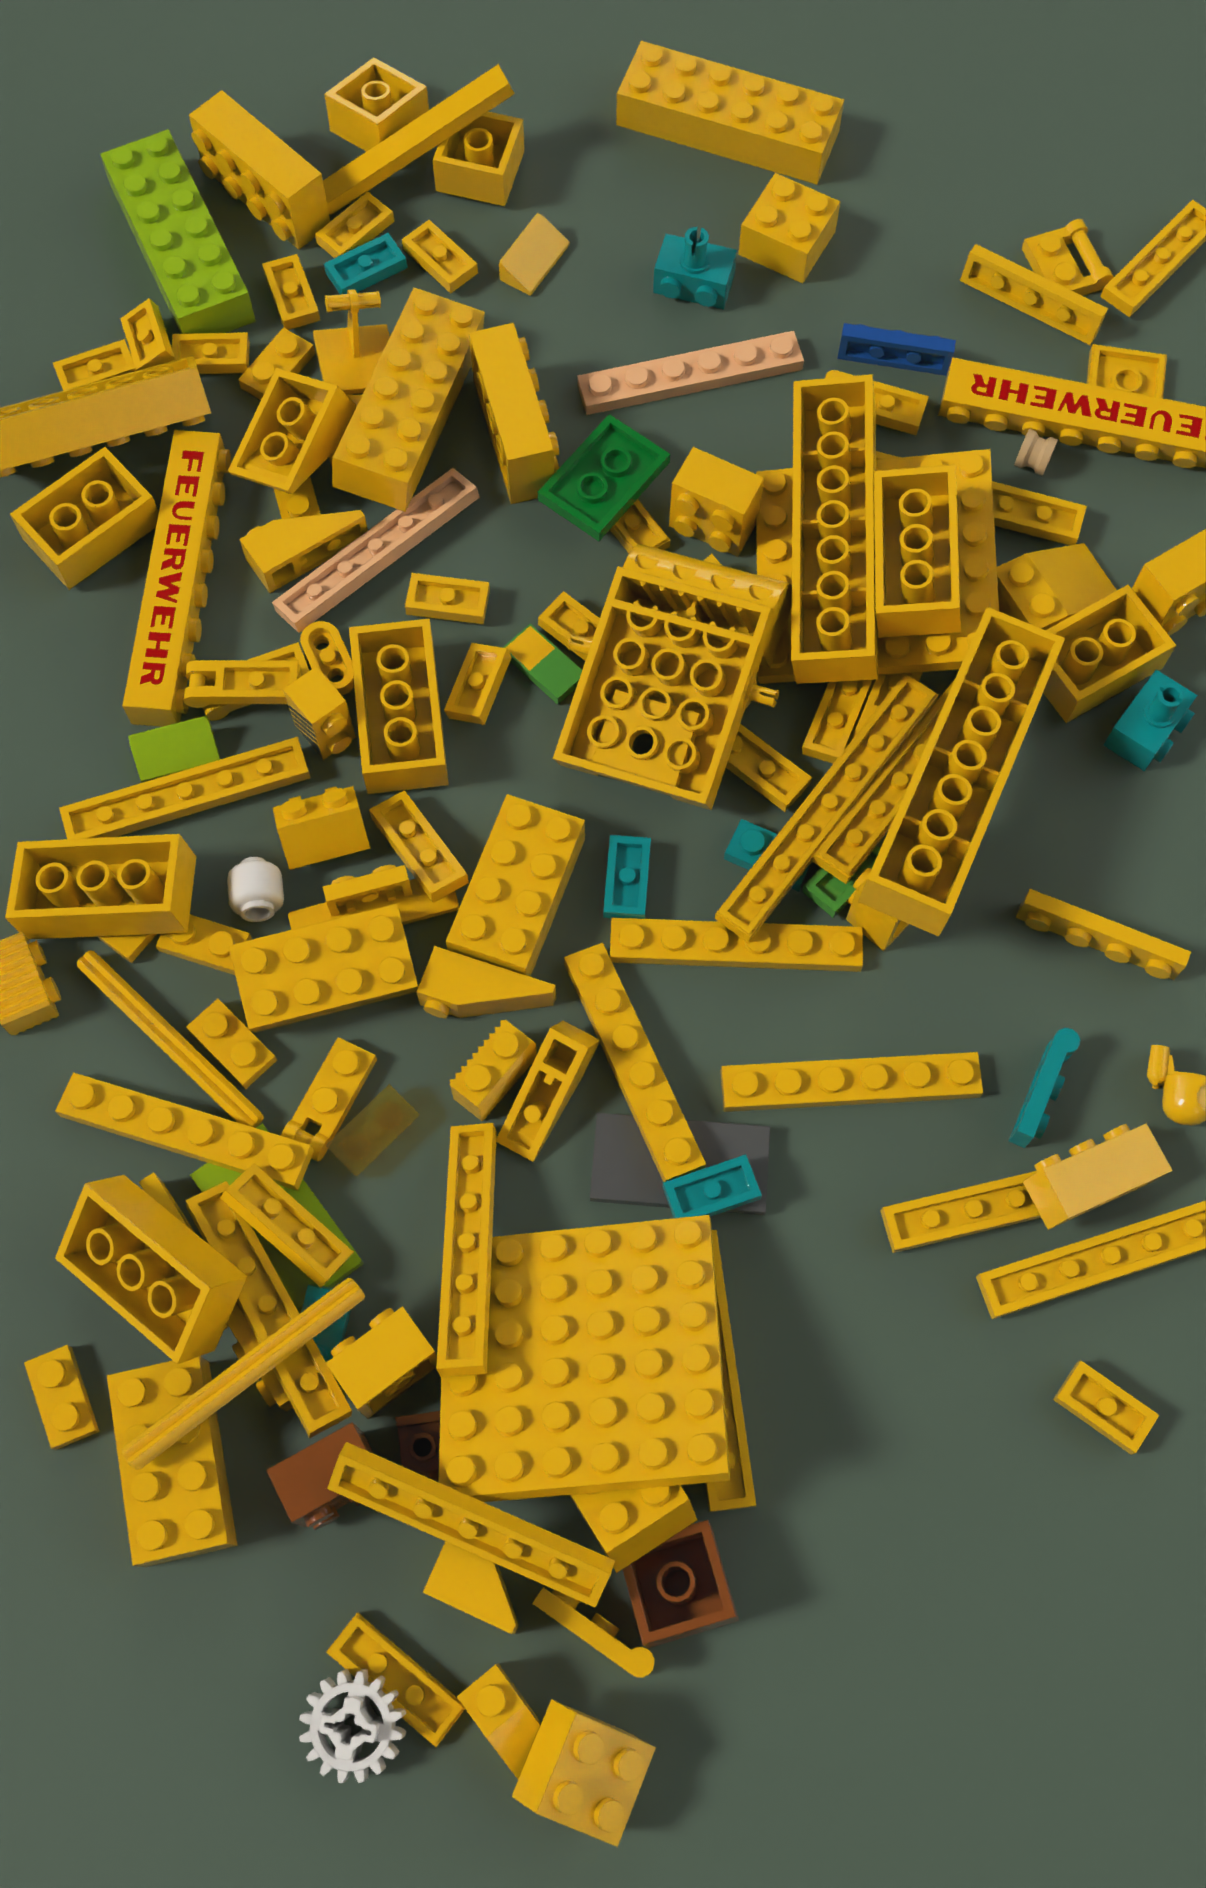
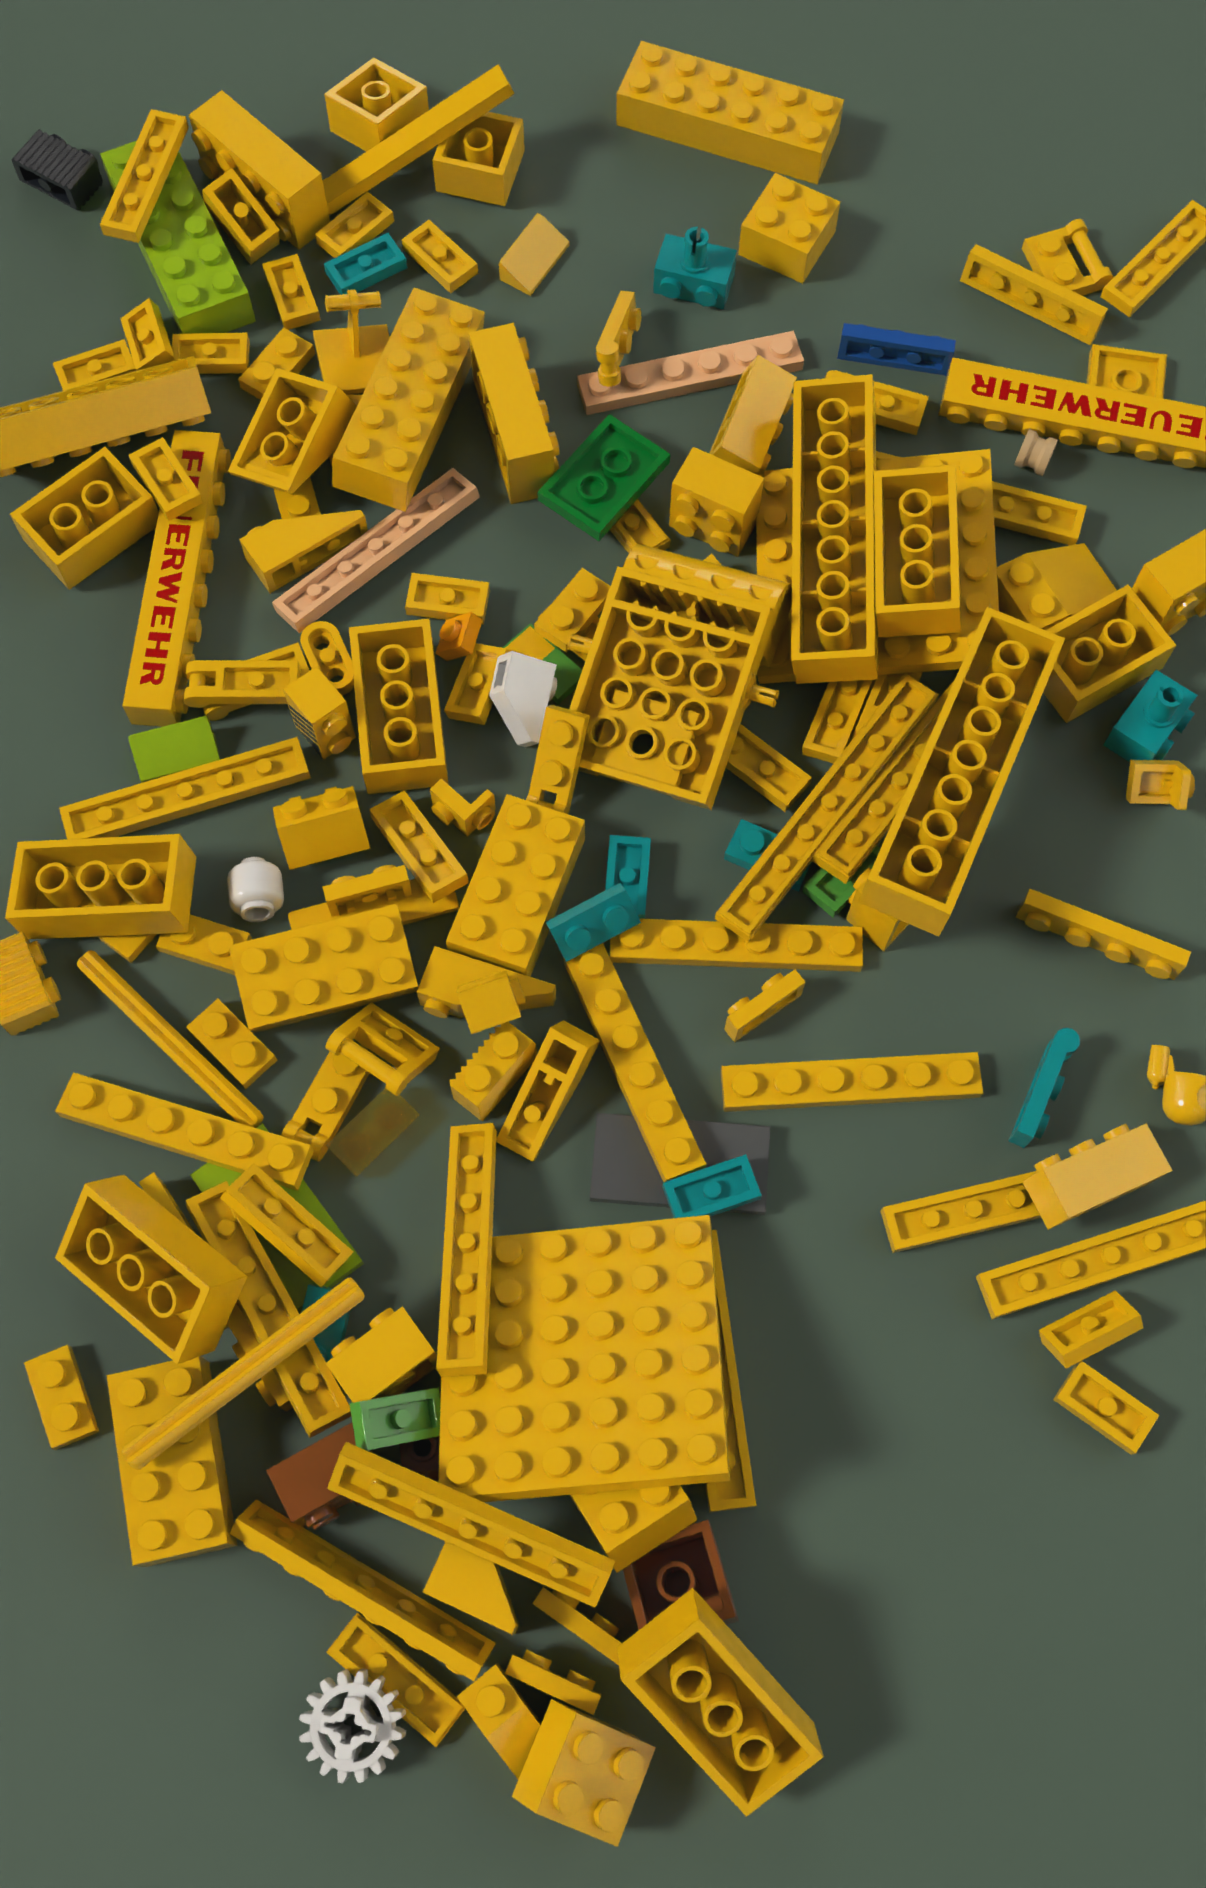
none -> black brick [11,129,103,211]
none -> yellow plate [100,109,189,243]
none -> yellow plate [128,437,203,521]
none -> yellow brick [202,168,280,265]
none -> yellow plate [229,1499,496,1681]
none -> yellow plate [325,1002,440,1096]
none -> bright green plate [350,1388,441,1451]
none -> yellow bracket [430,778,496,837]
none -> light orange plate [435,612,483,661]
none -> yellow brick [457,970,526,1034]
none -> white slope [489,651,557,747]
none -> yellow plate [505,1649,601,1715]
none -> yellow plate [526,705,590,814]
none -> yellow plate [534,568,611,653]
none -> teal plate [546,882,641,962]
none -> yellow plate [596,291,641,387]
none -> yellow brick [617,1588,824,1817]
none -> yellow brick [709,355,797,474]
none -> yellow plate [724,969,806,1043]
none -> yellow plate [1039,1290,1144,1369]
none -> yellow bracket [1126,760,1195,810]

